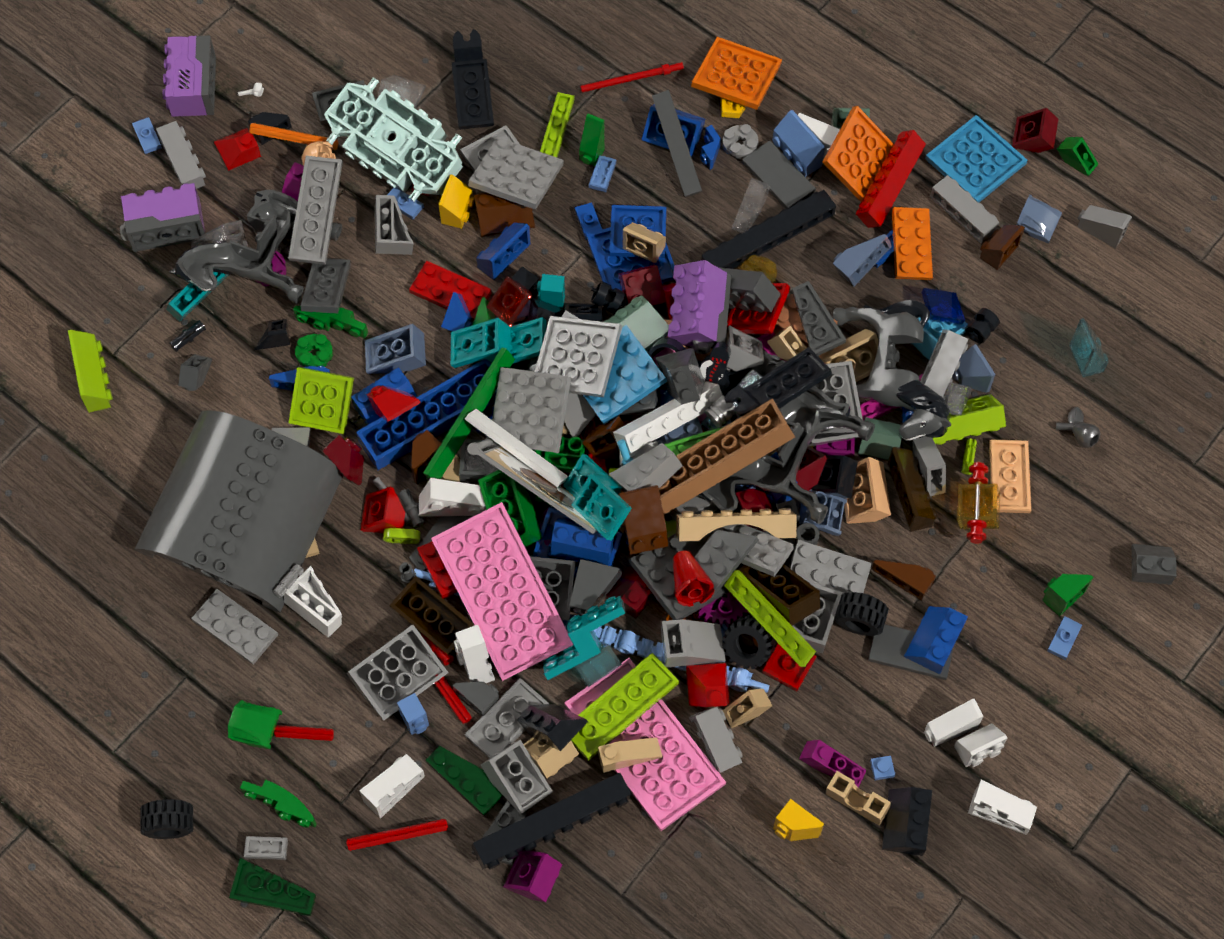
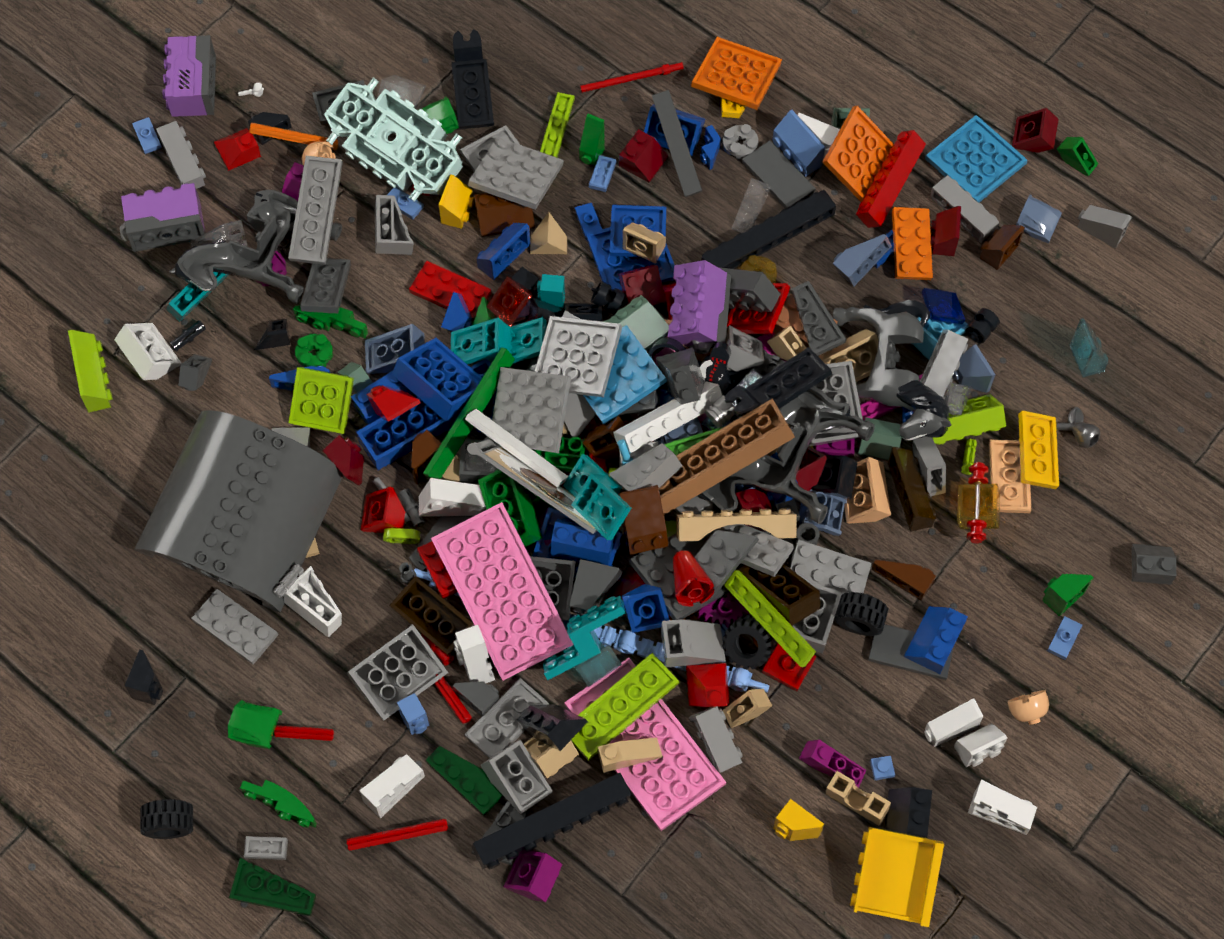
none -> white slope [114,323,181,380]
none -> black slope [125,649,163,705]
none -> sand green slope [337,362,373,394]
none -> blue slope [392,338,482,421]
none -> green slope [418,96,459,134]
none -> tan slope [530,212,567,254]
none -> dark red slope [619,129,668,183]
none -> blue slope [622,584,670,633]
none -> yellow panel [850,827,944,927]
none -> dark red slope [931,206,961,256]
none -> light nougat cylinder [1007,690,1049,725]
none -> yellow plate [1018,411,1059,489]

